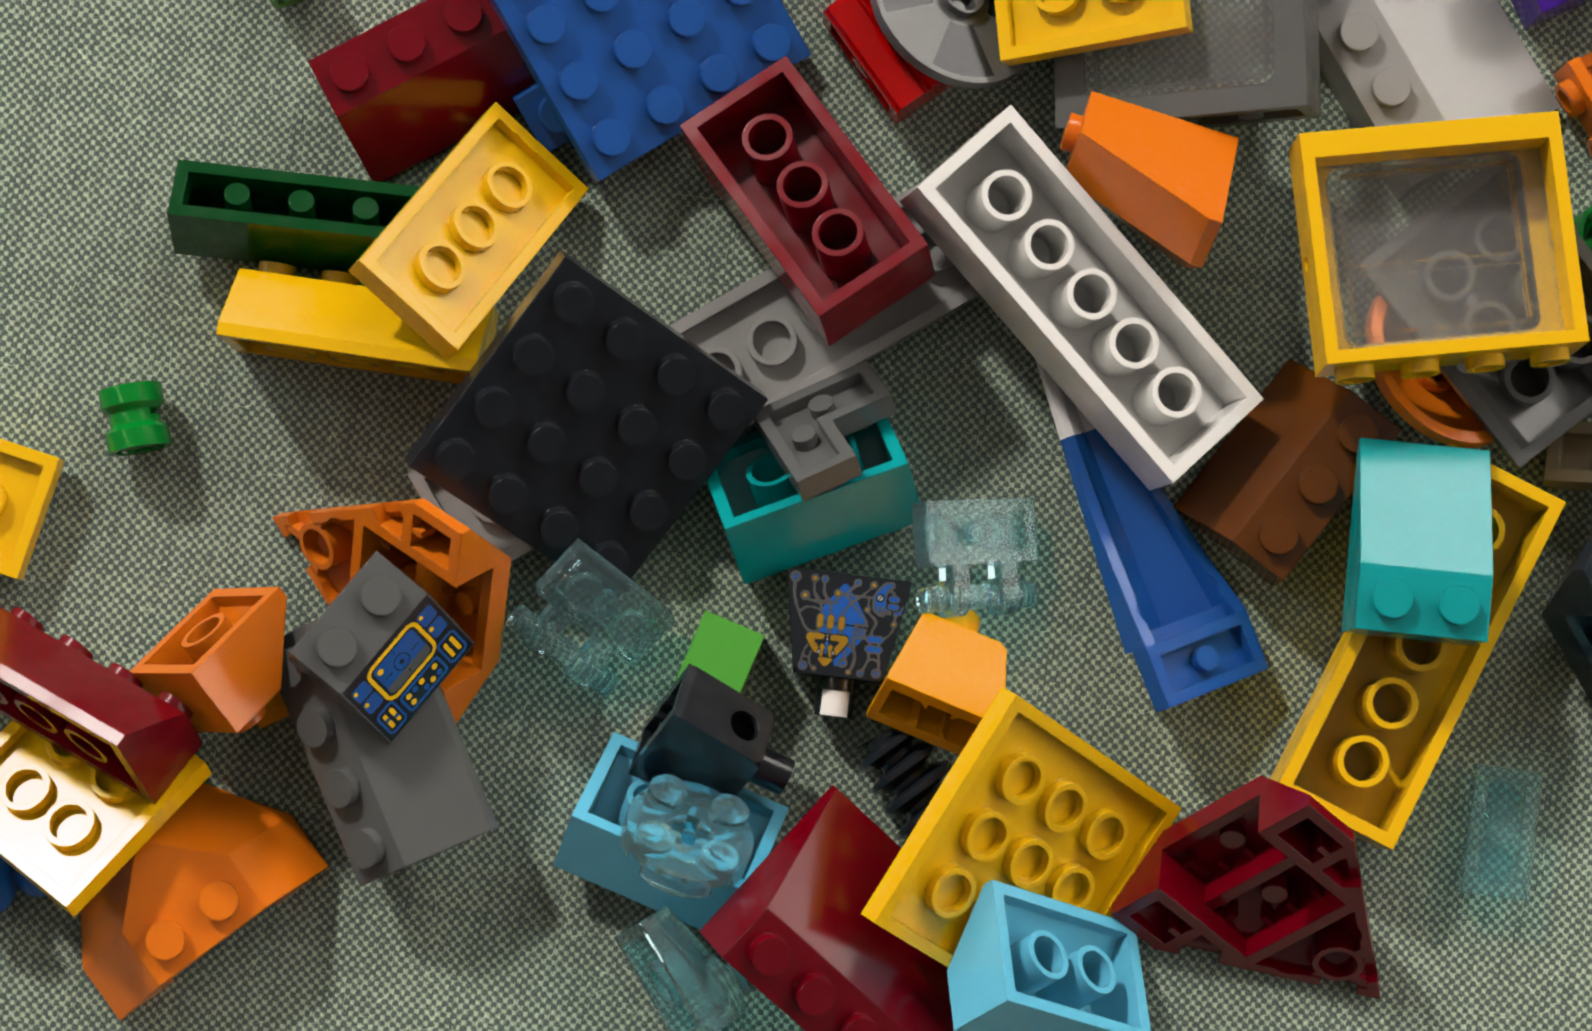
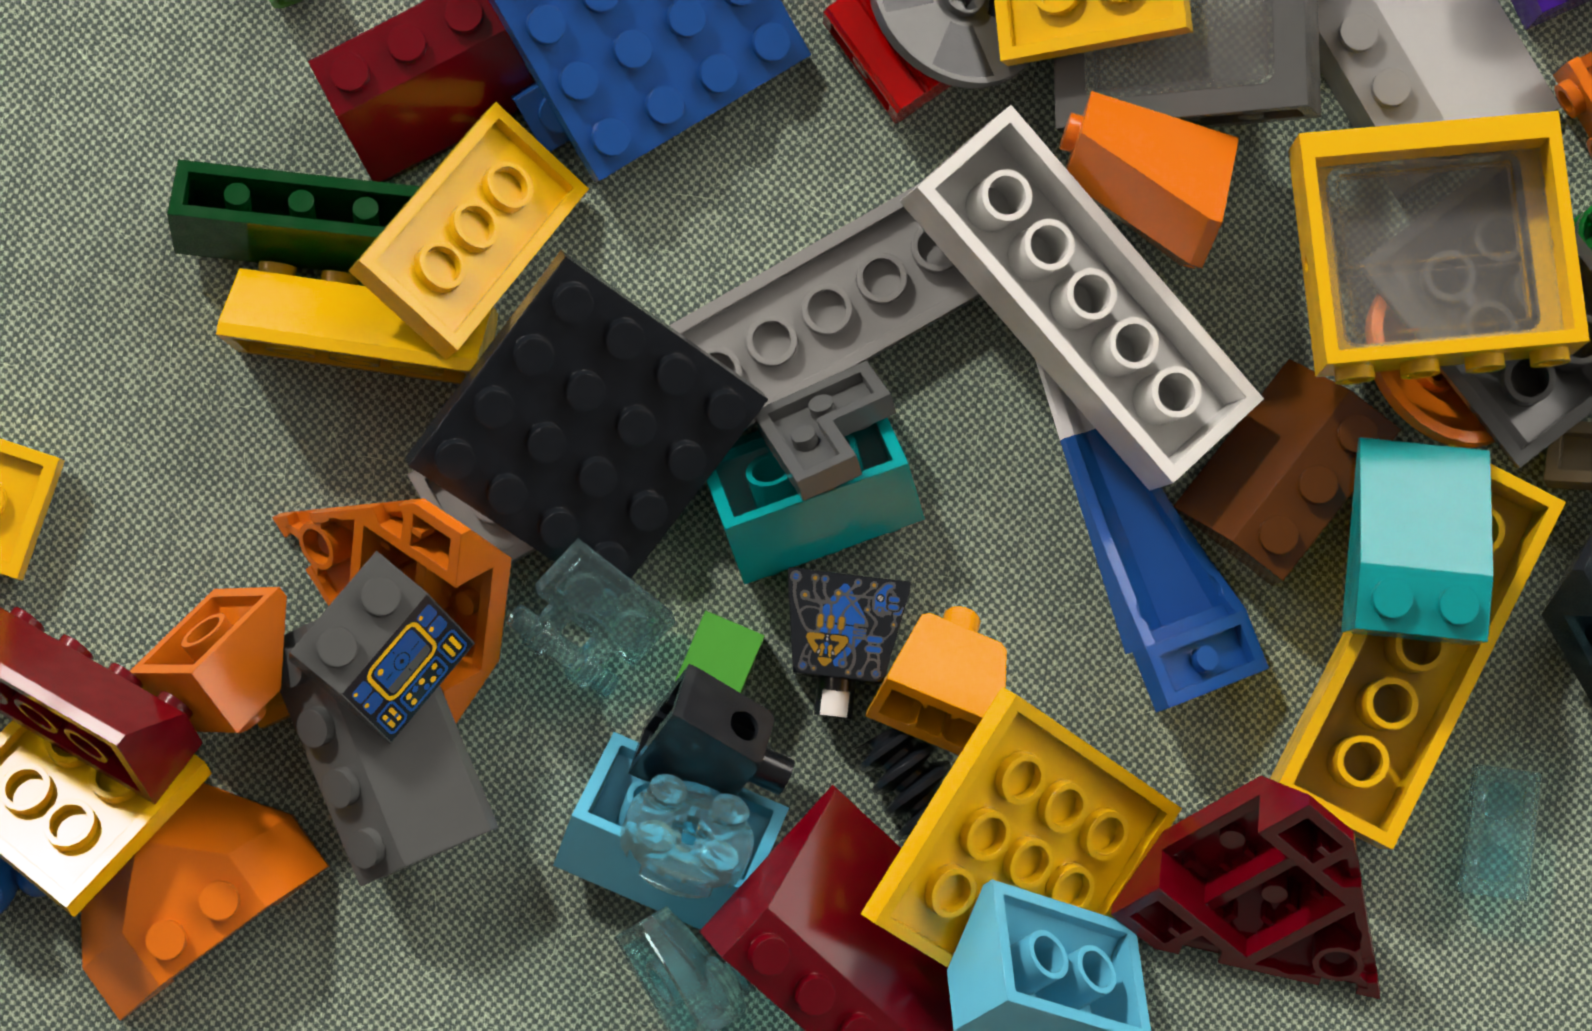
green wheel [98,381,172,457] -> none
dark red brick [679,56,936,346] -> none
clear light blue plate [911,497,1039,618] -> none

